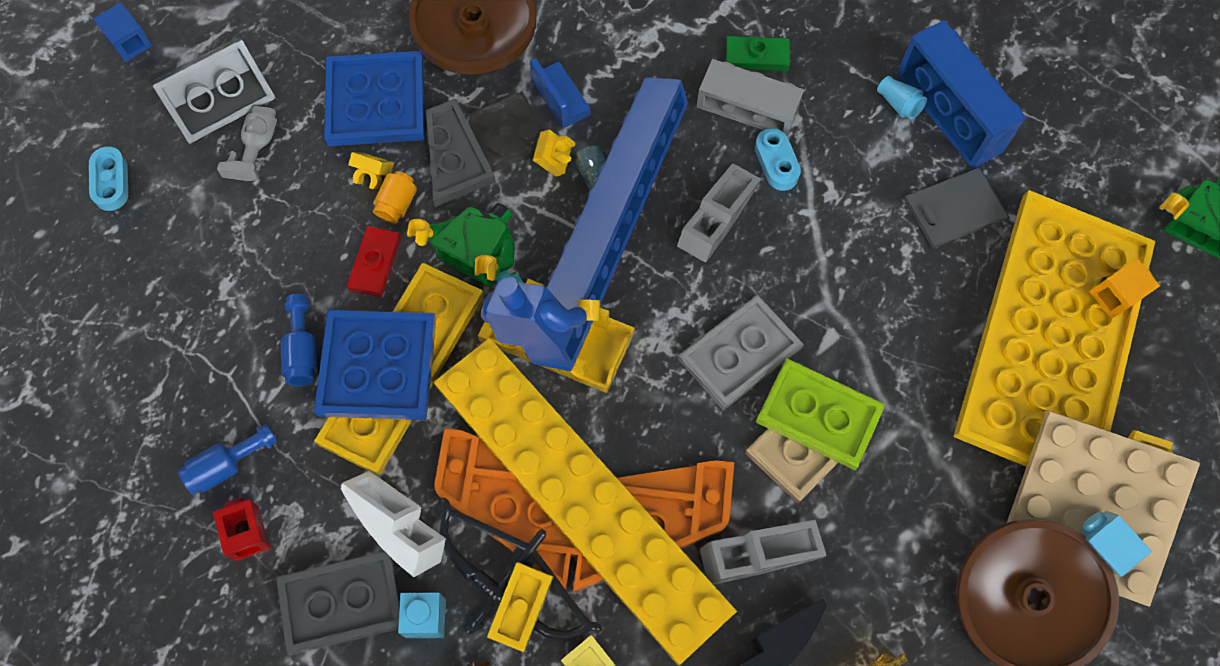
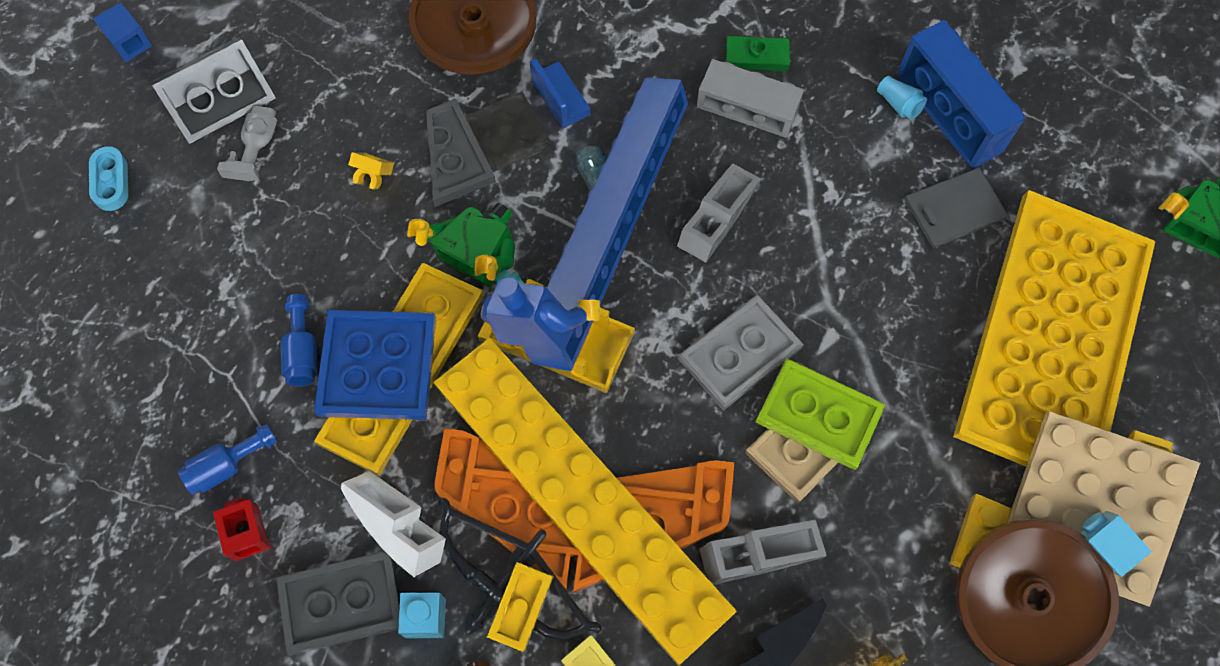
blue plate [324,51,425,146] -> none
red plate [347,226,401,298] -> none
light orange brick [373,171,417,224] -> none
yellow tile [533,129,575,177] -> none
medium azure plate [755,128,801,191] -> none
light orange brick [1089,258,1160,319] -> none
none -> yellow plate [949,494,1012,568]

